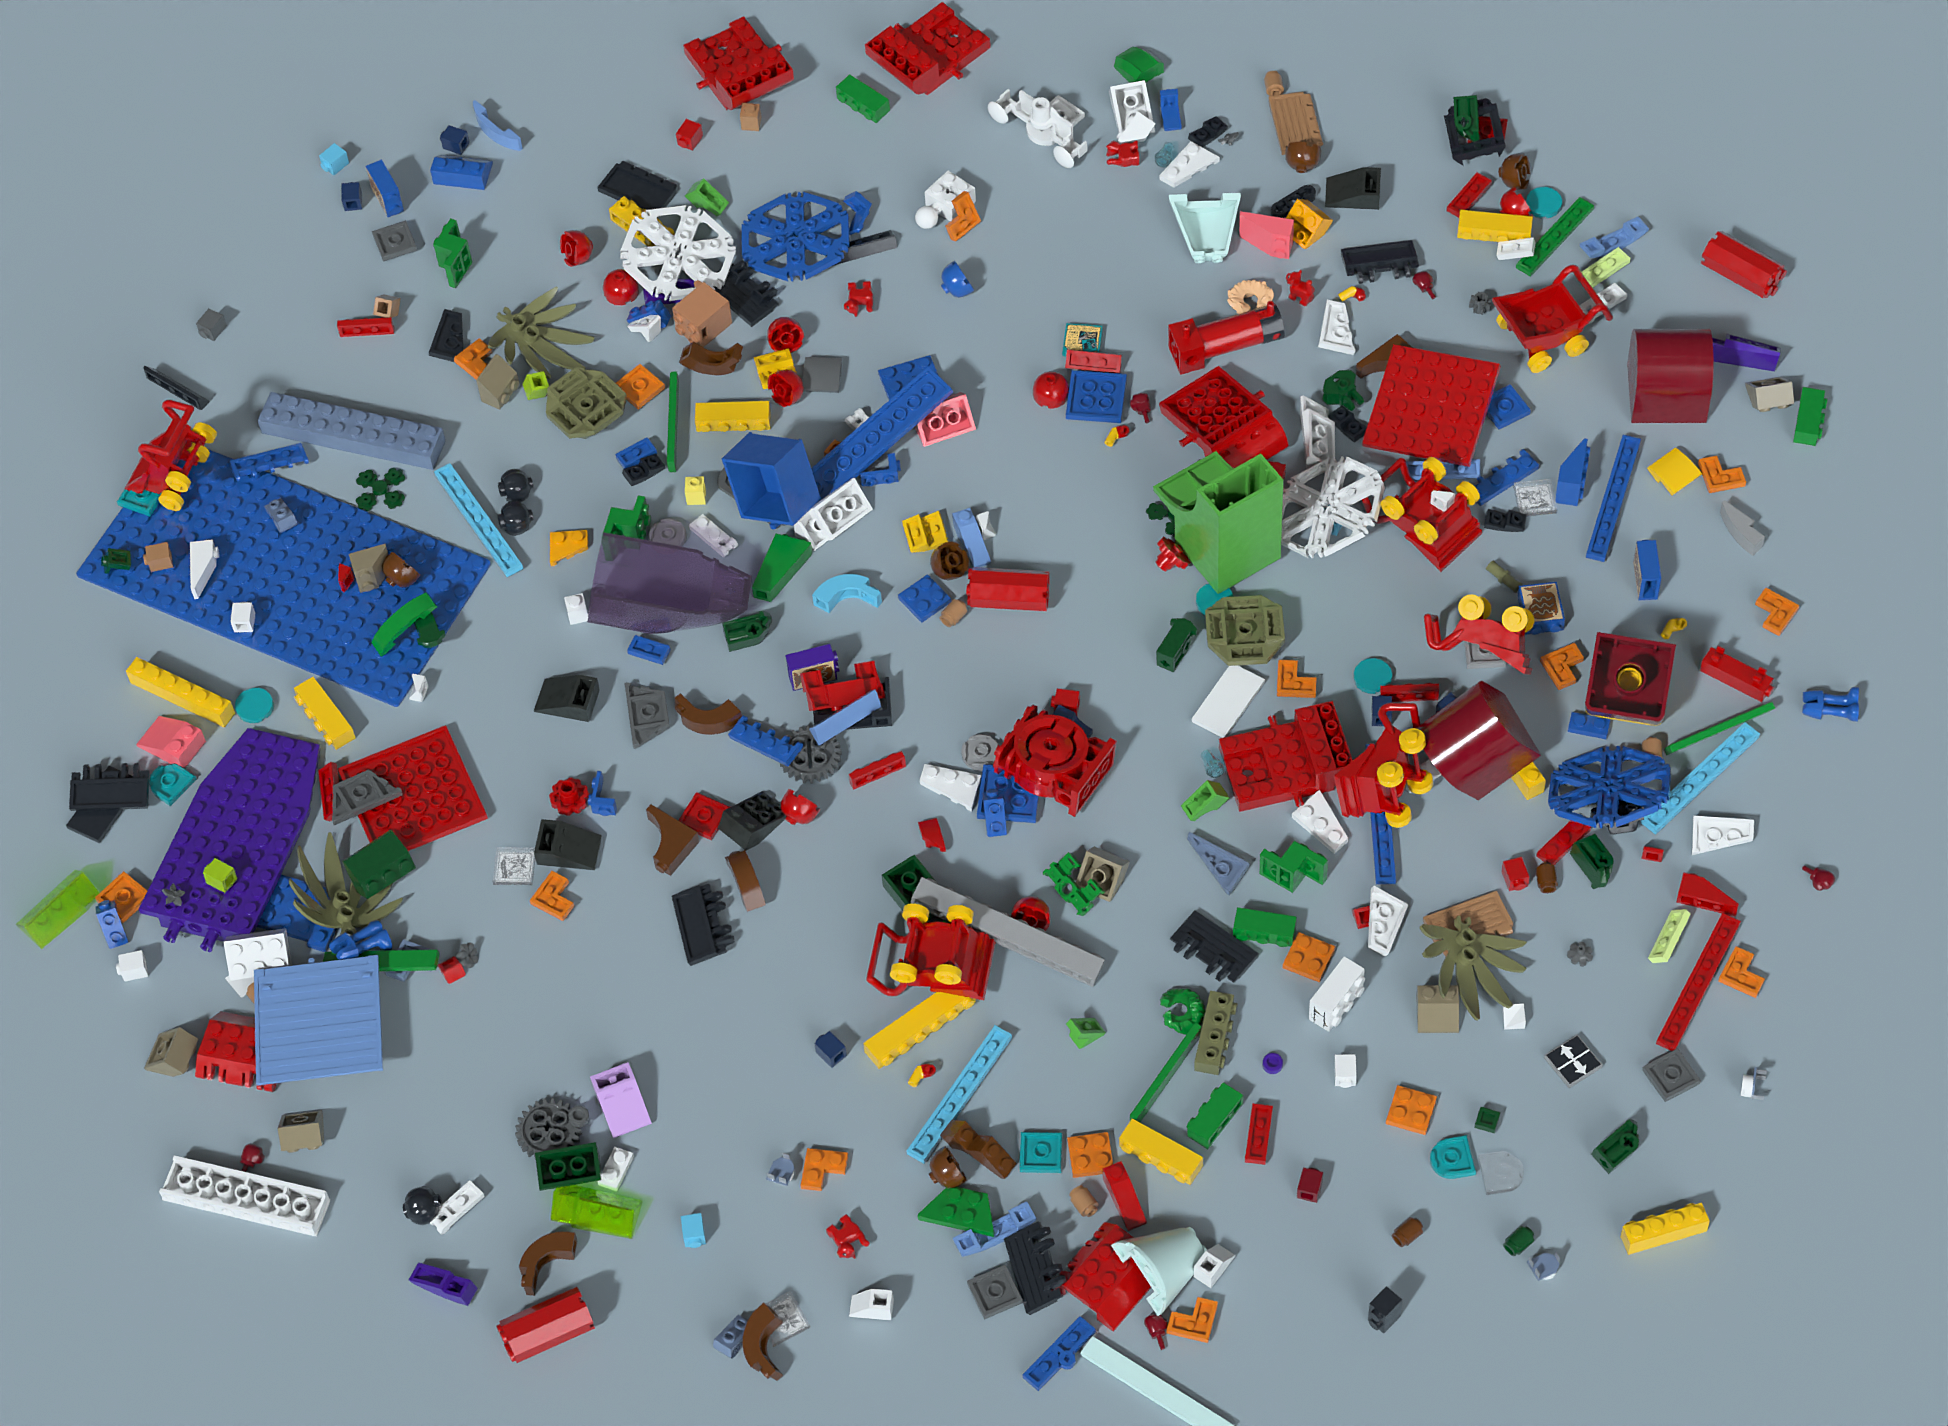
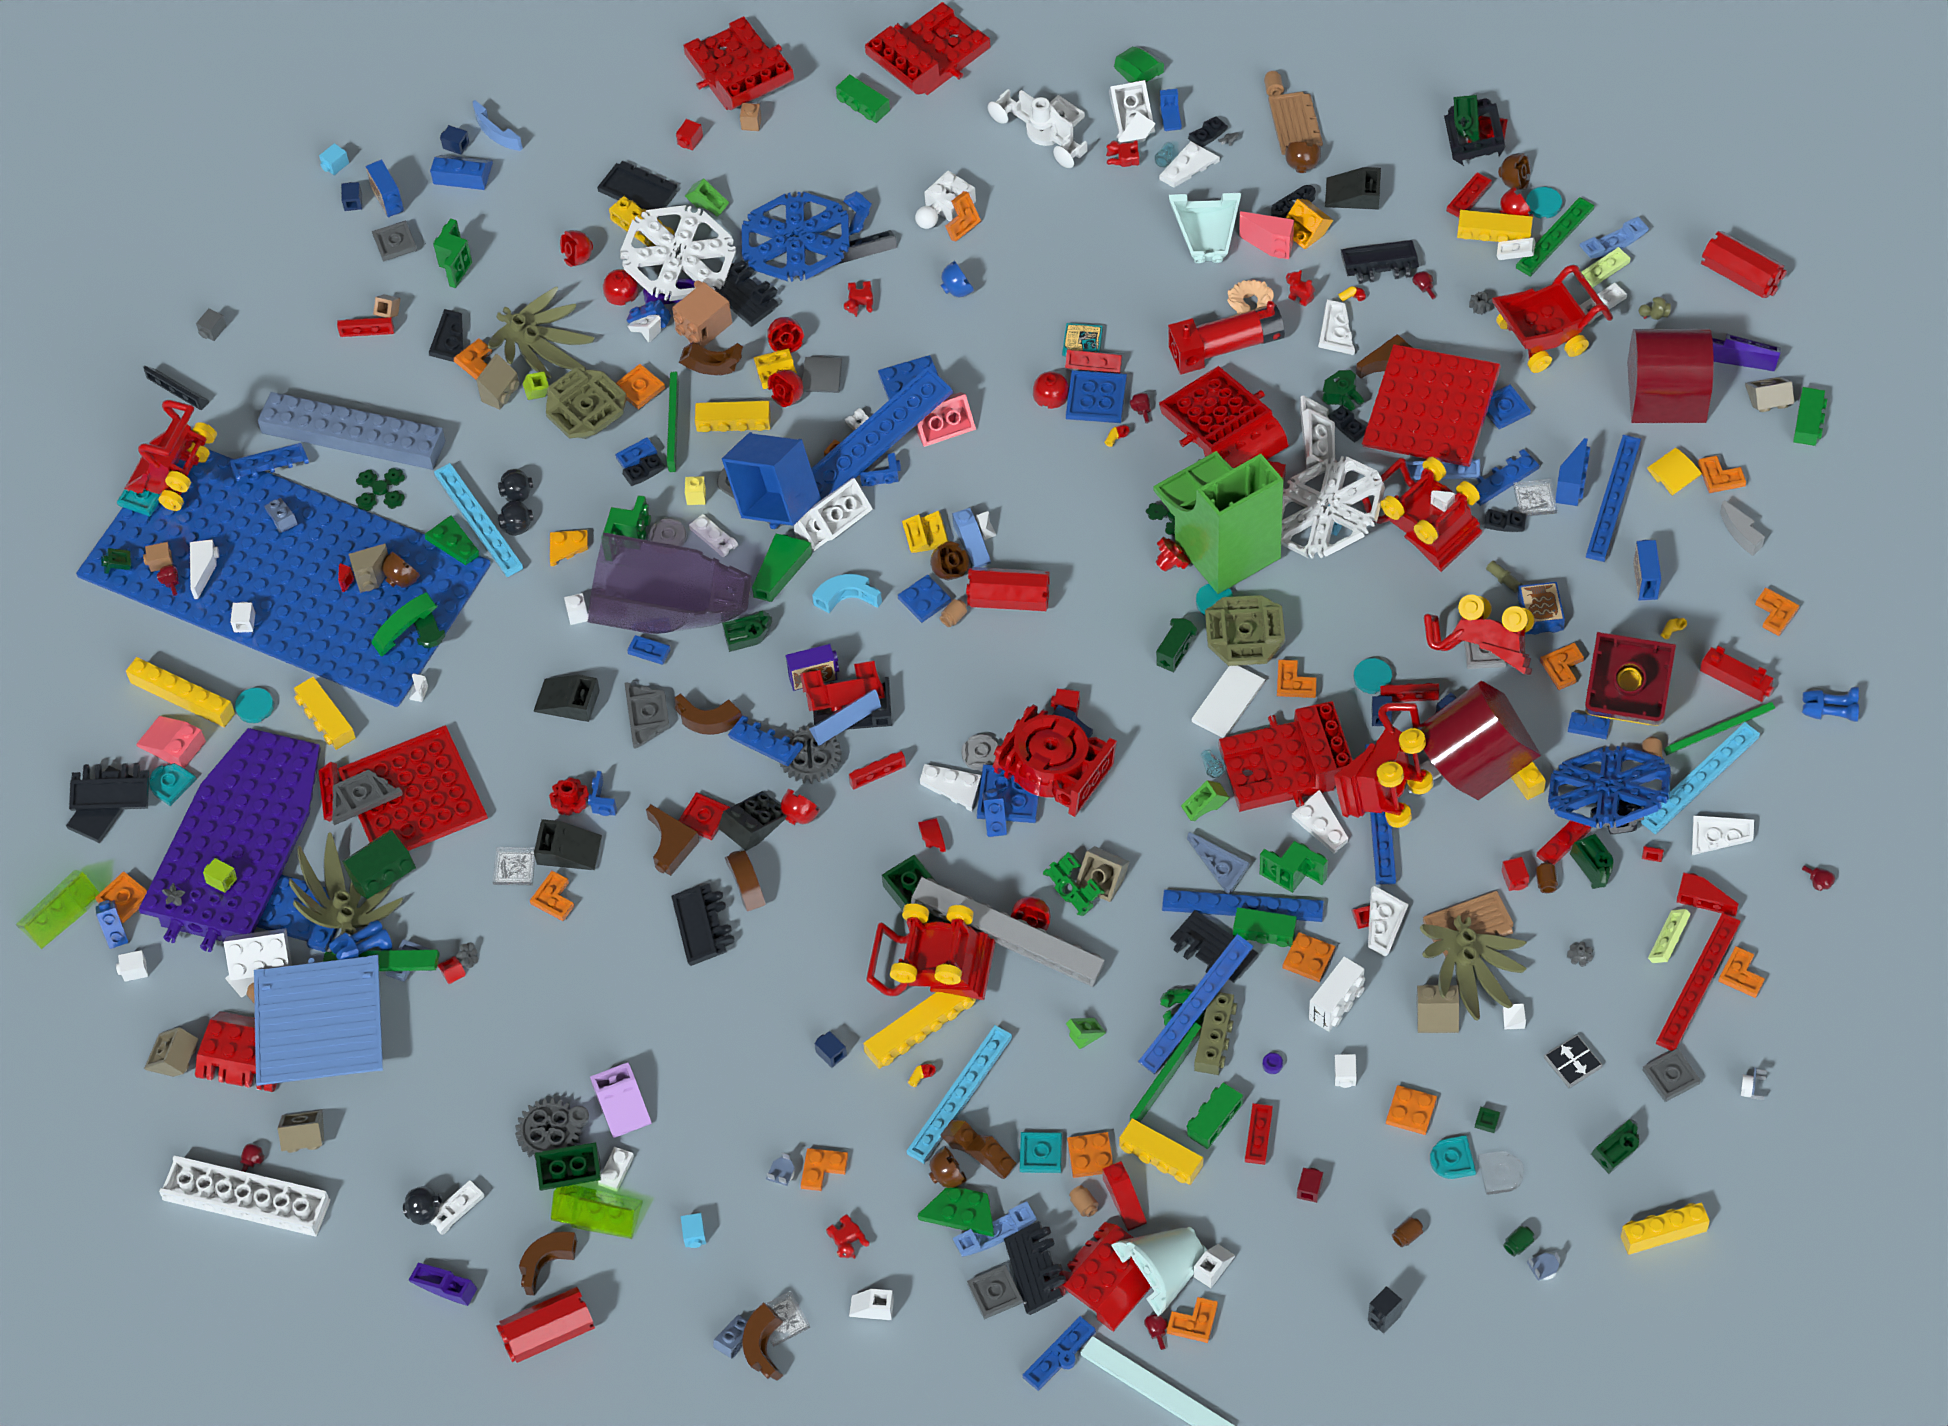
none -> dark red piece [157,564,179,596]
none -> green wing [425,515,479,565]
none -> blue plate [1138,934,1253,1075]
none -> blue plate [1162,890,1324,922]
none -> olive animal [1638,297,1671,320]

